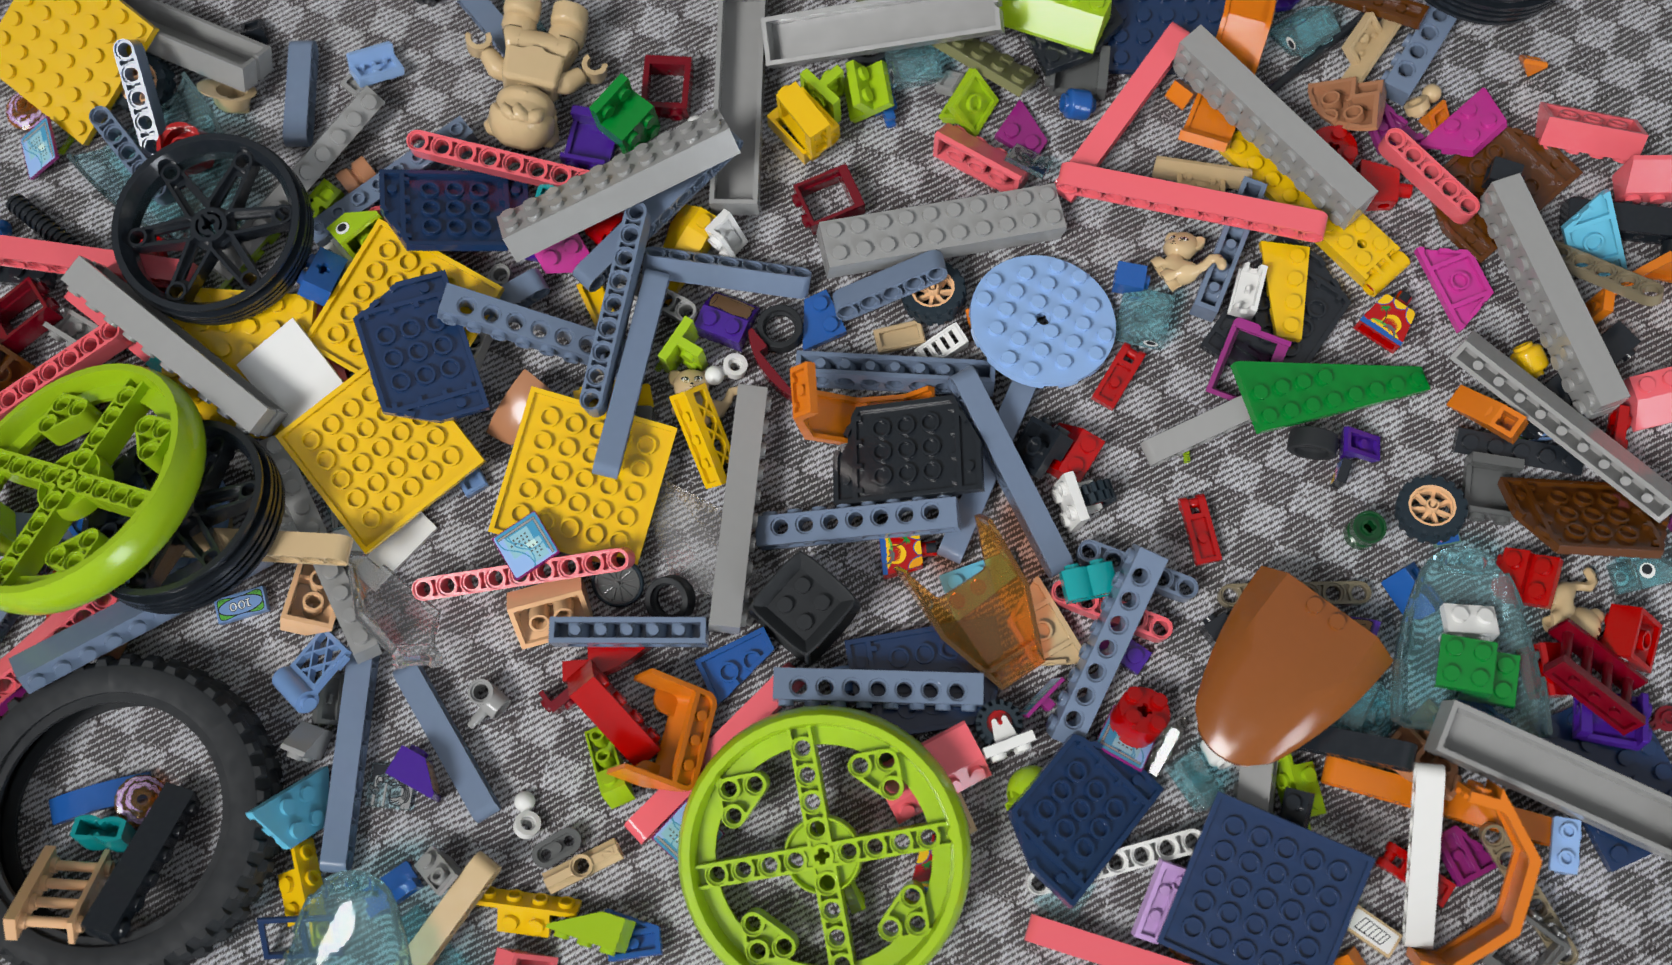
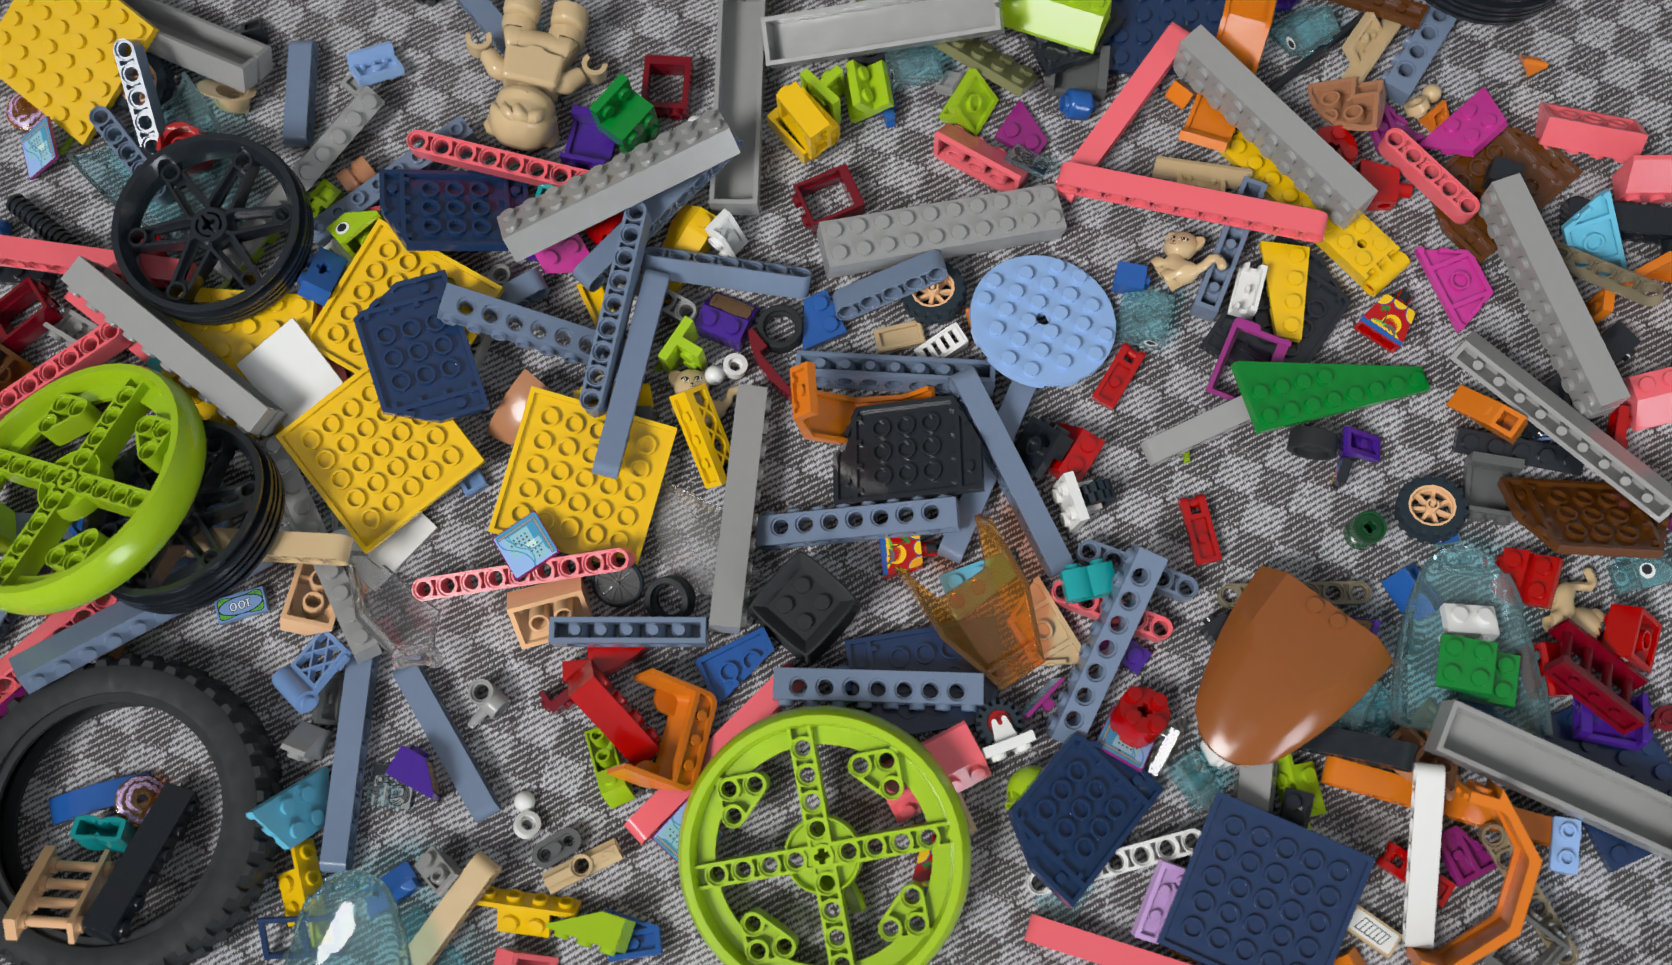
yellow head [1510,341,1549,378] -> none

